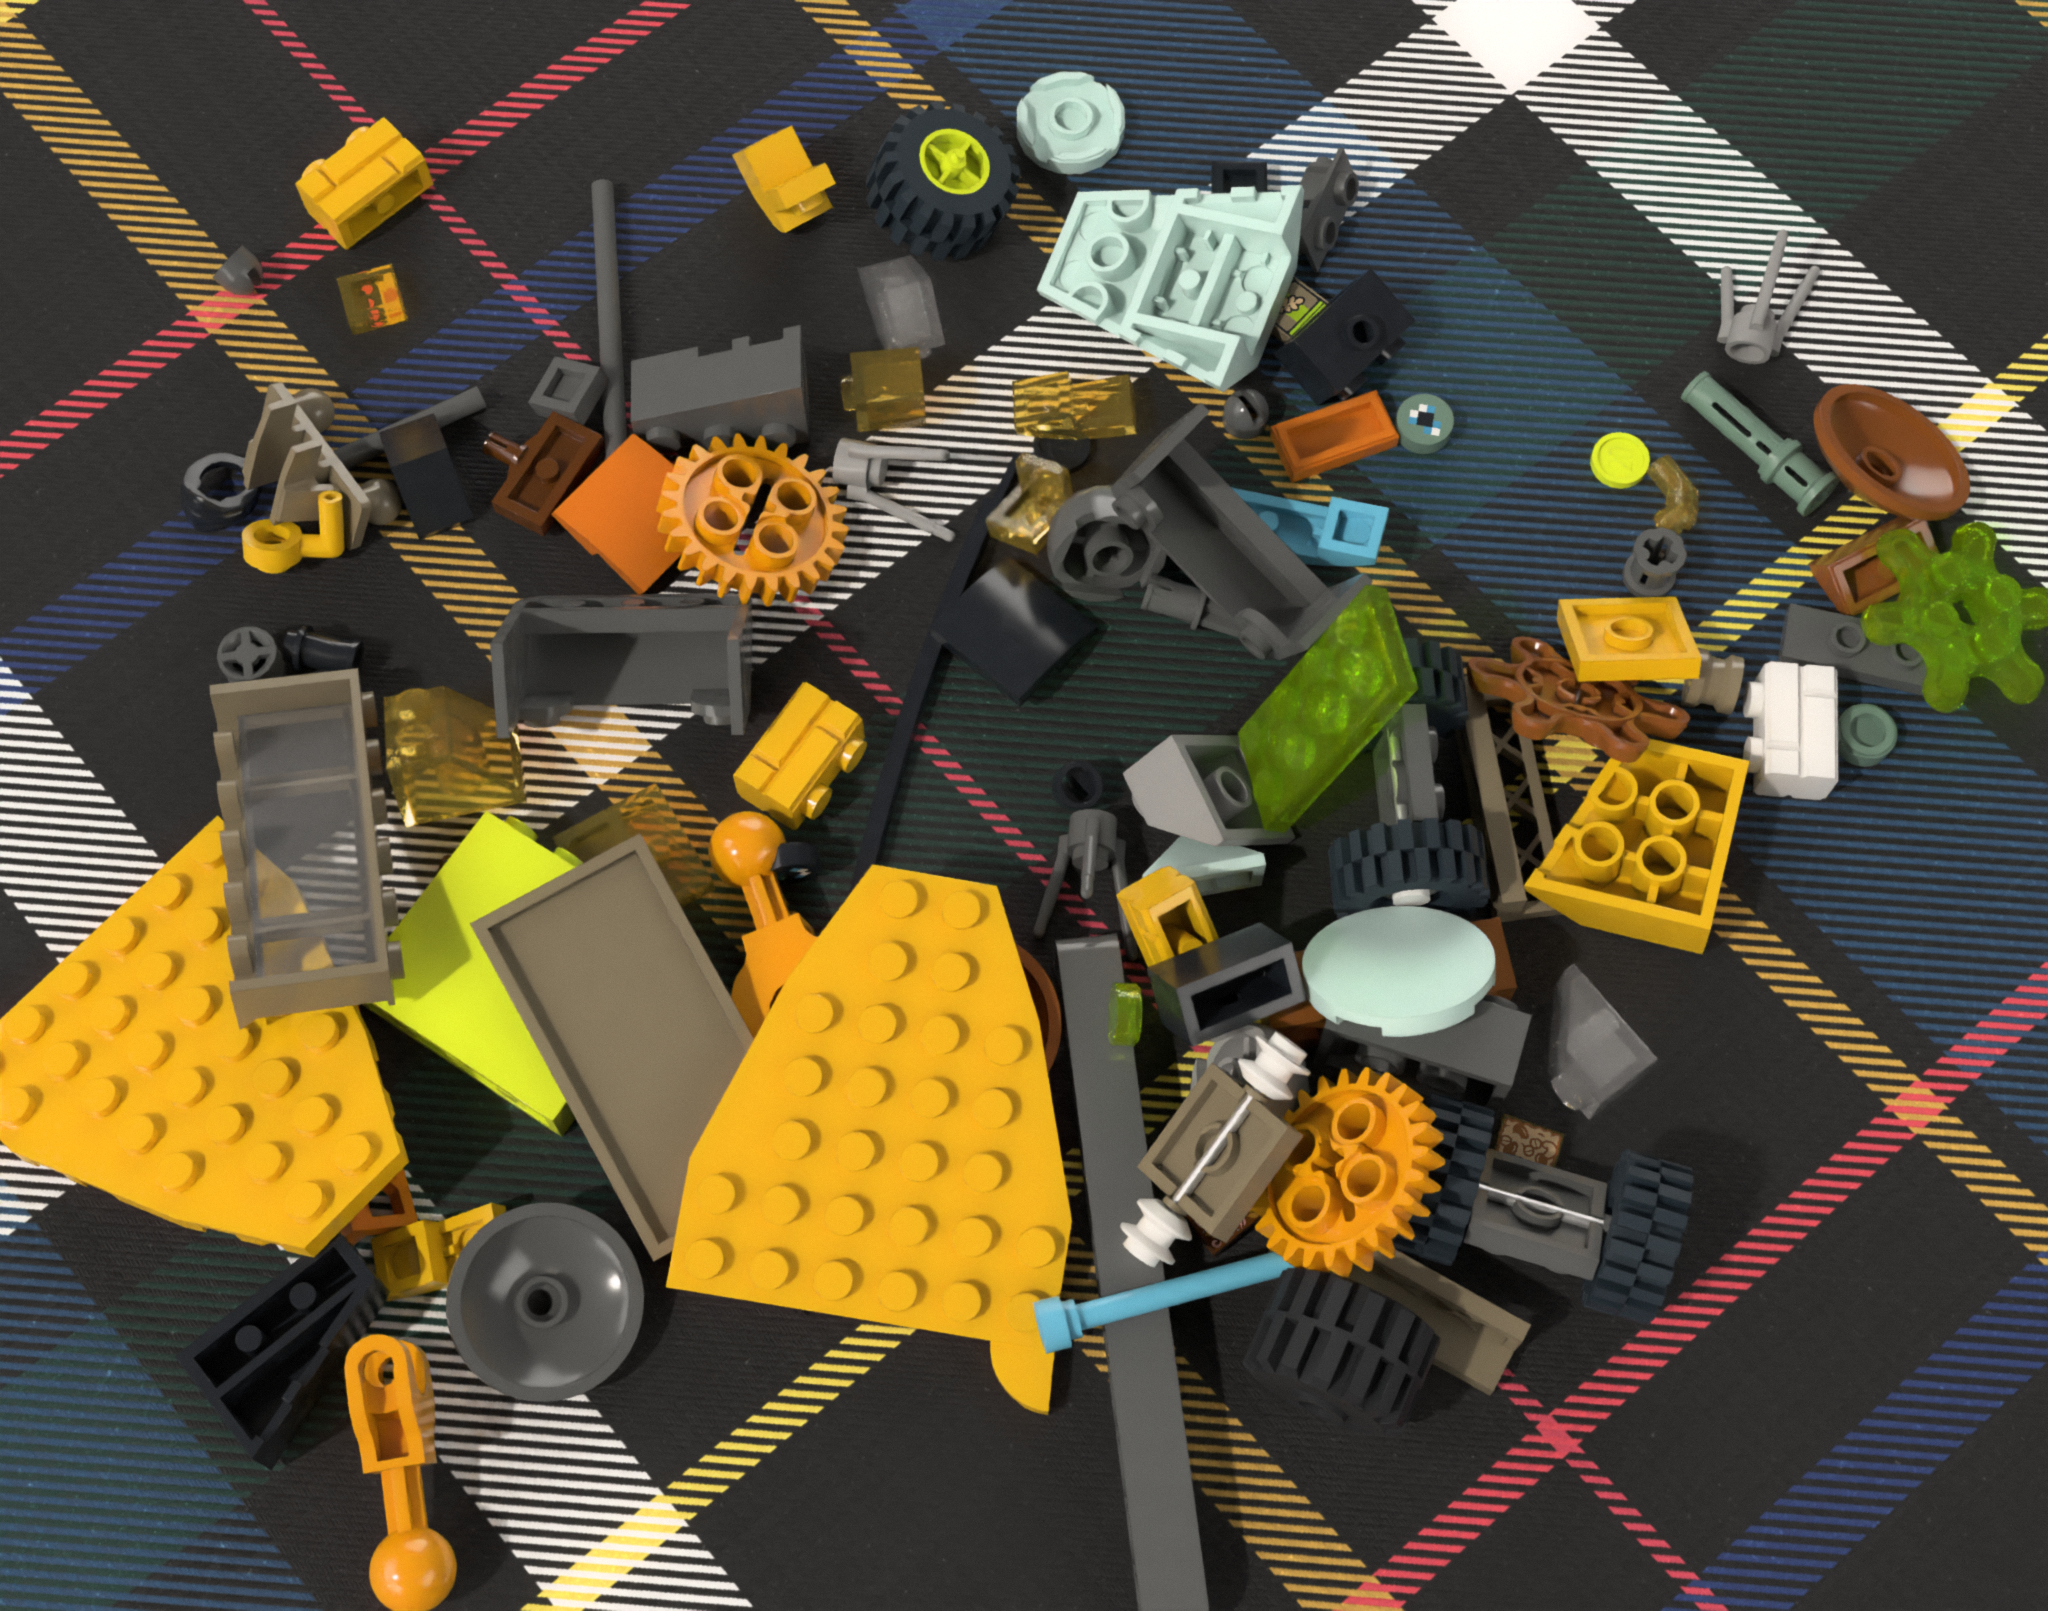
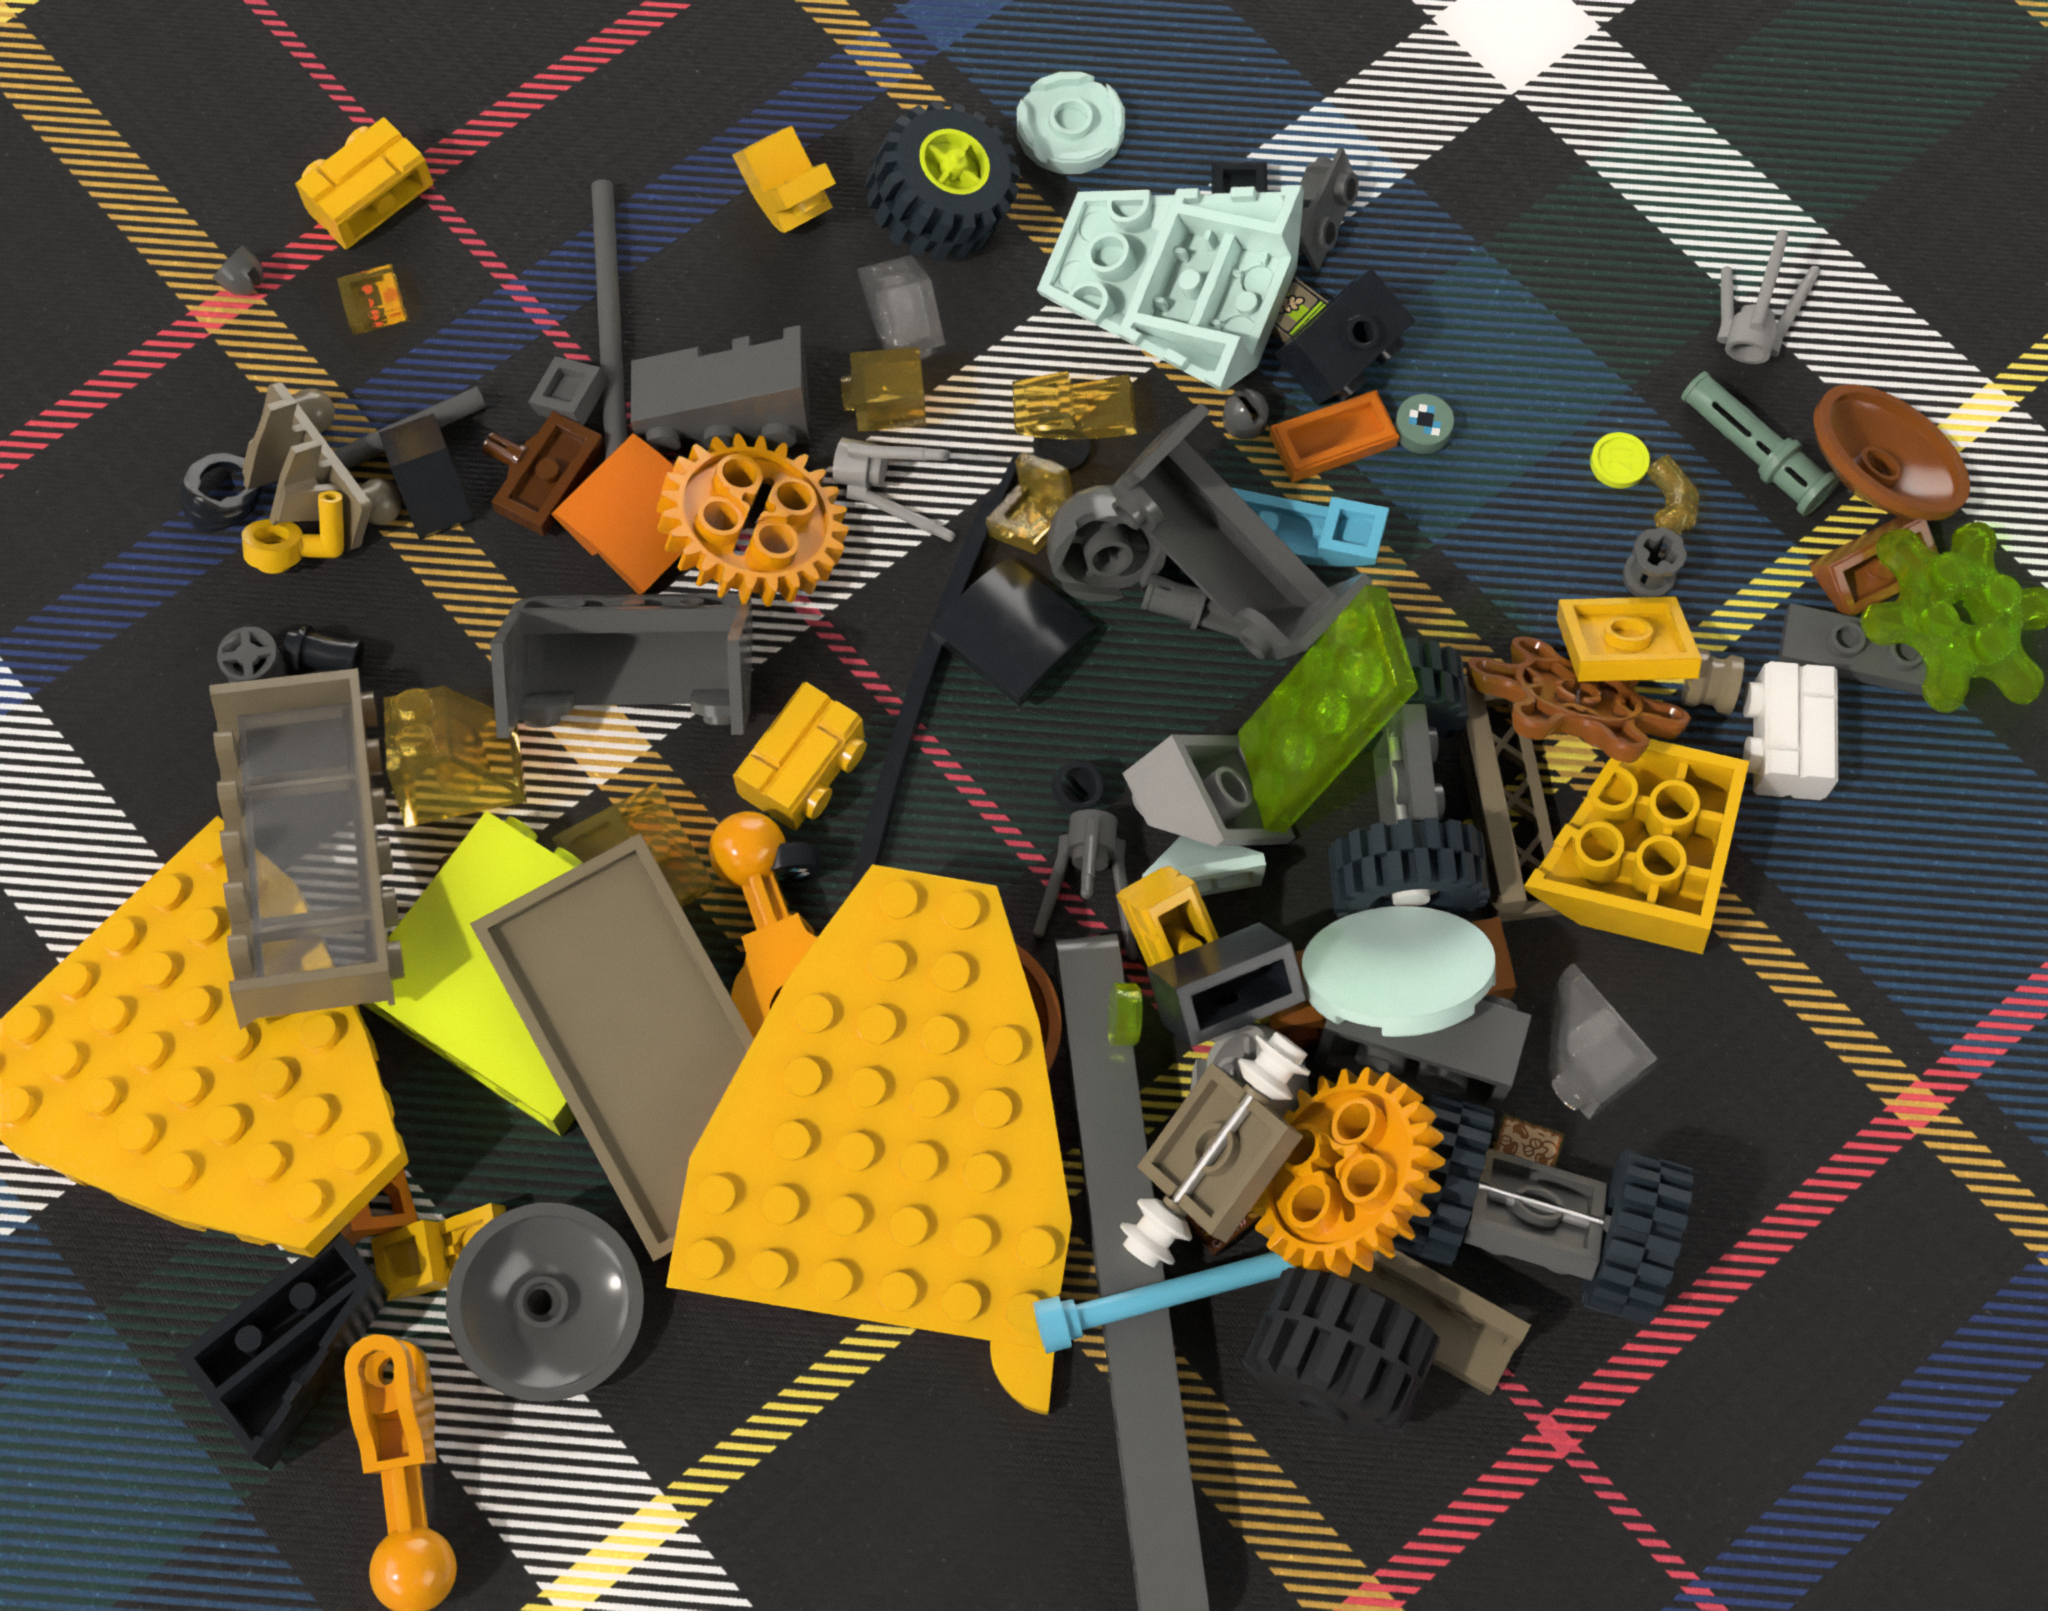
sand green tile [1838,704,1897,767] -> none

